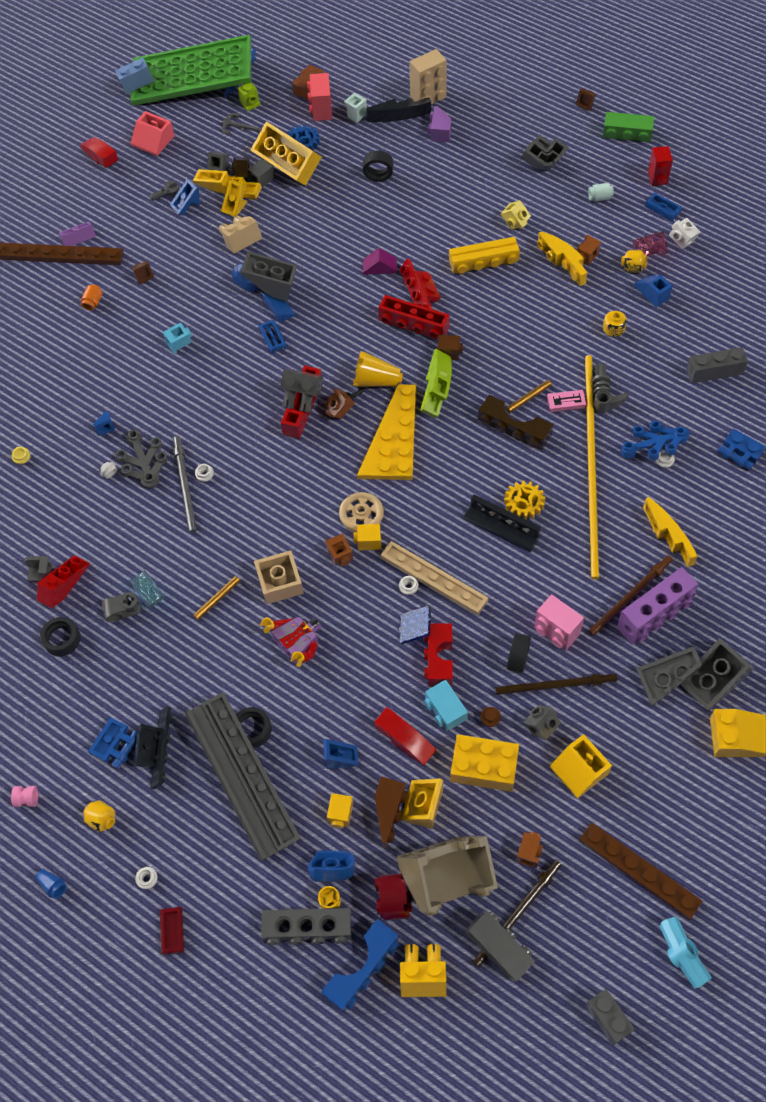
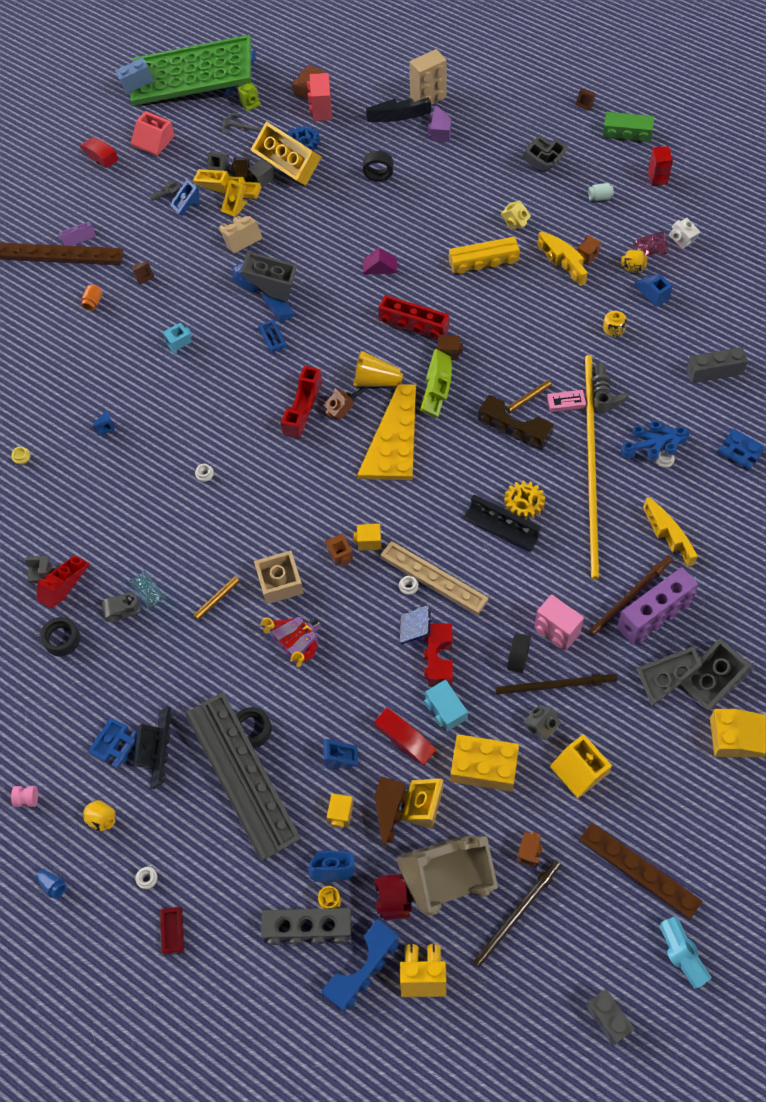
white plate [100,462,118,479] -> none
dark grey plant [115,429,168,489] -> none
flat silver bar [173,436,197,533] -> none
dark grey brick [280,368,324,412] -> none
tan plate [339,492,384,532] -> none
light aqua brick [344,93,367,123] -> none
red bracket [400,259,441,309] -> none
dark grey brick [464,911,535,981] -> none
reddish brown plate [480,707,501,727] -> none
blue tile [645,192,683,221] -> none

